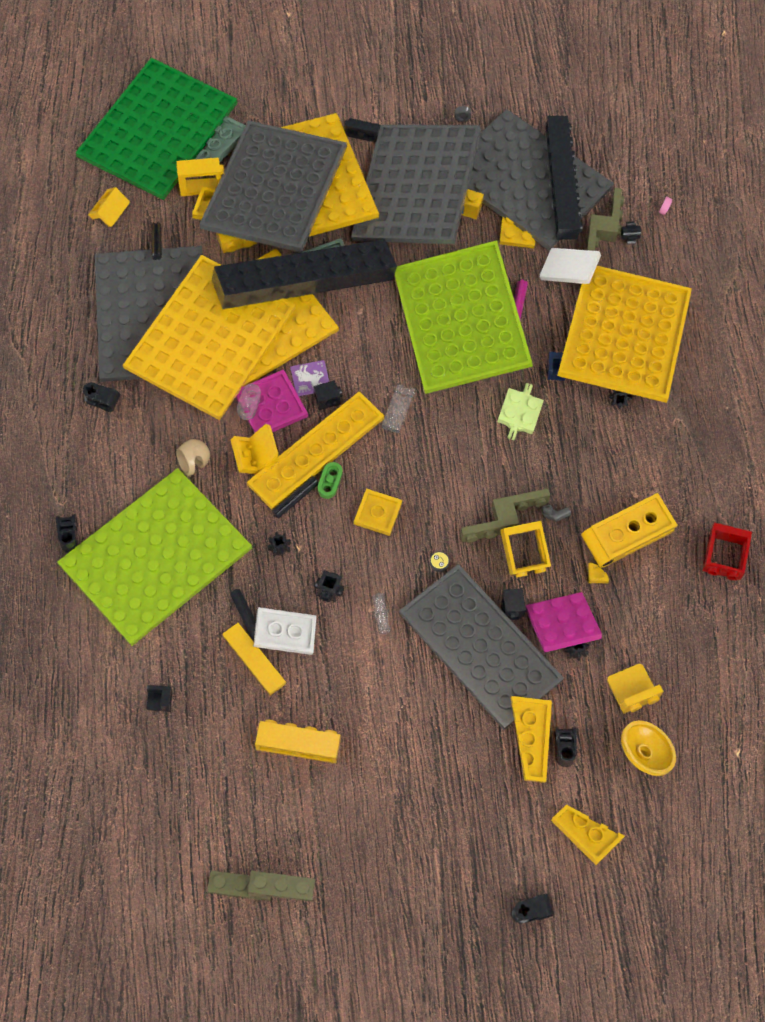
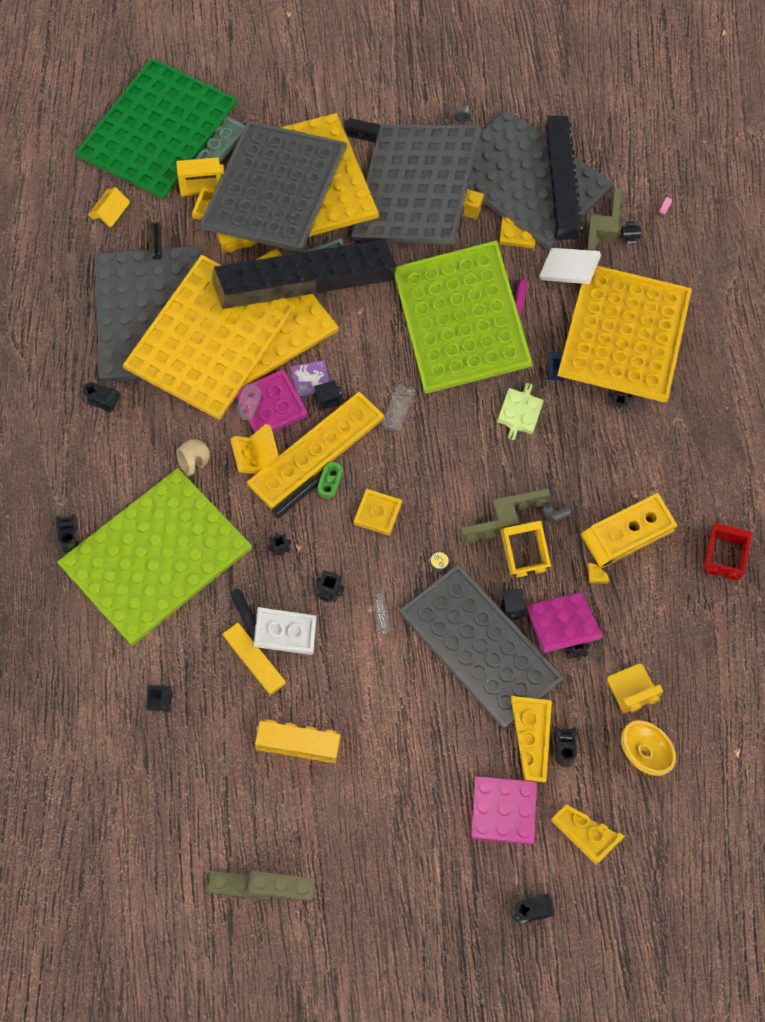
none -> dark pink plate [471,776,537,845]

